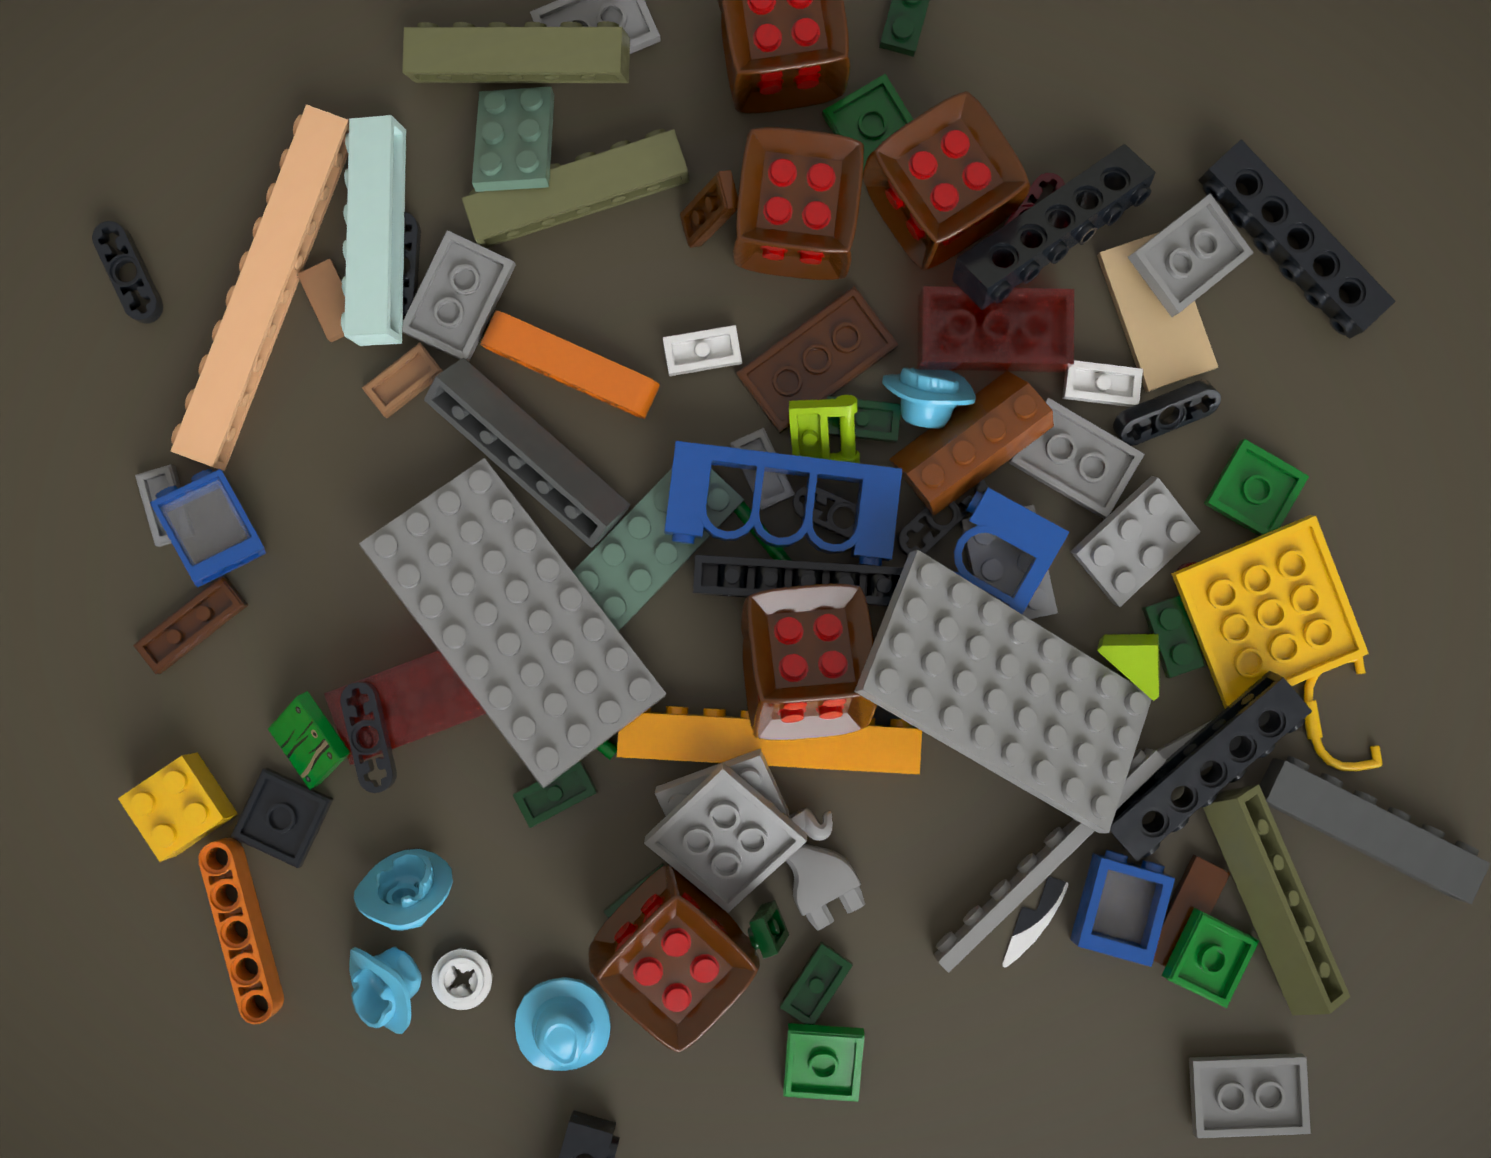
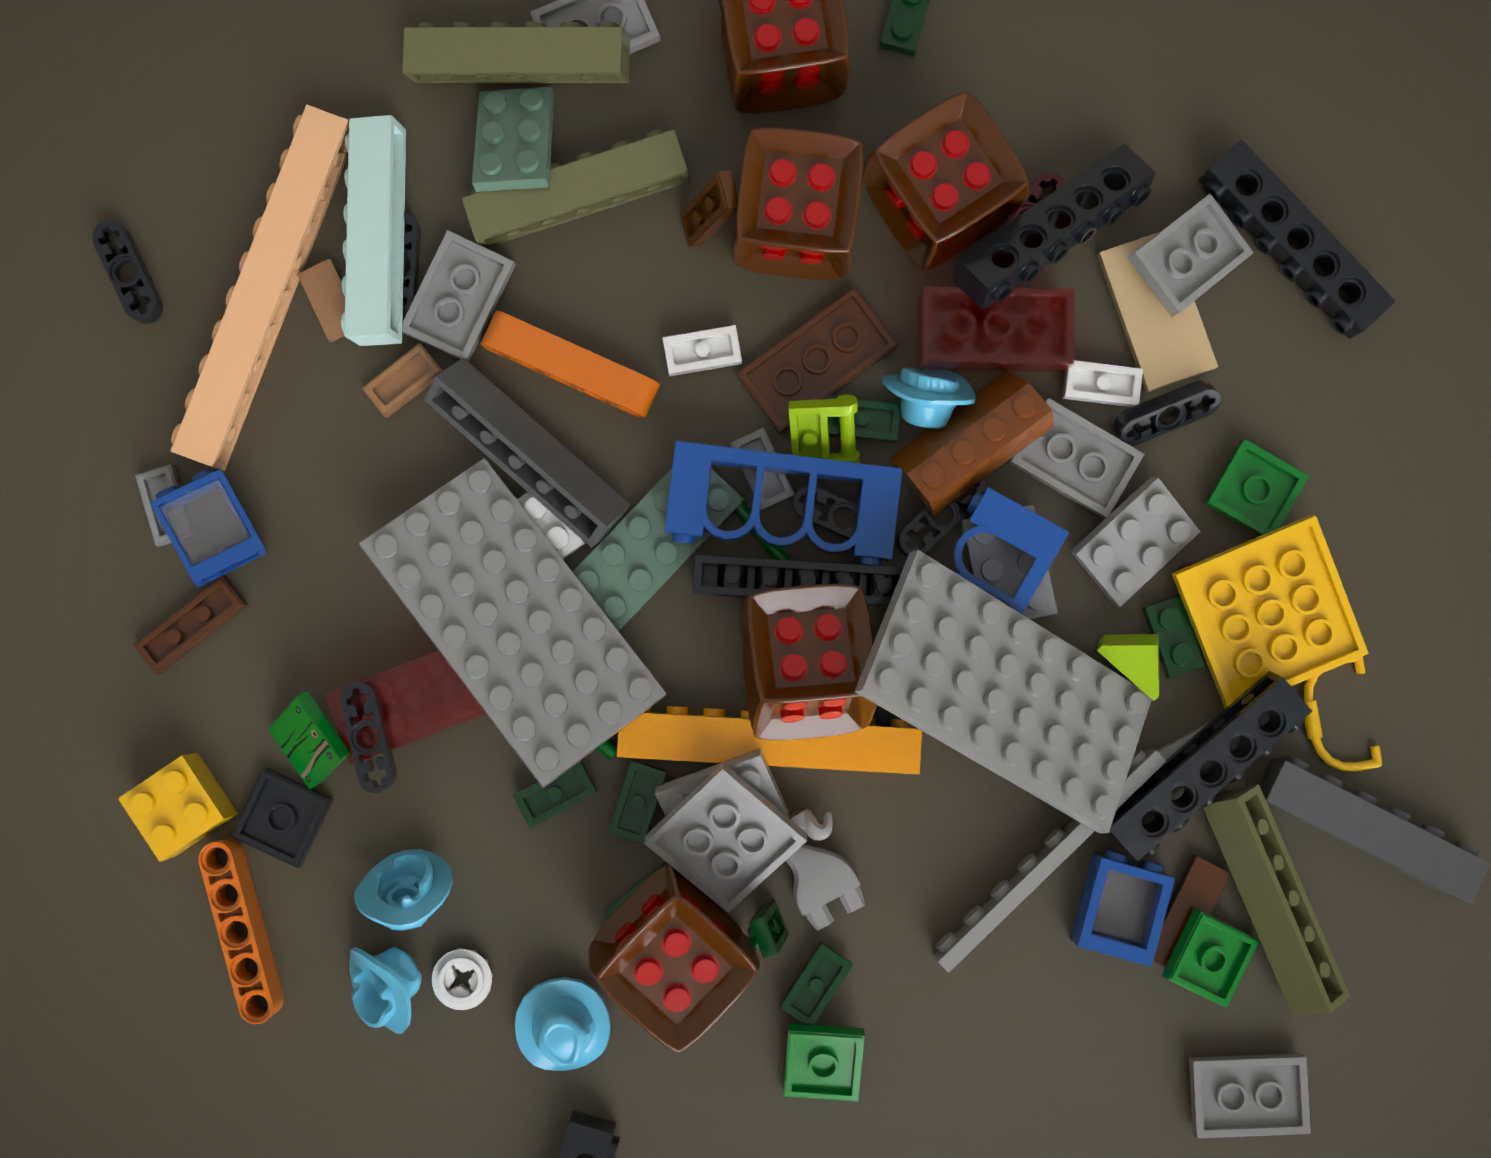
green tile [822,74,913,172] -> none
sticker [1002,877,1068,968] -> none
none -> white plate [517,492,585,559]
none -> dark green plate [608,760,667,844]

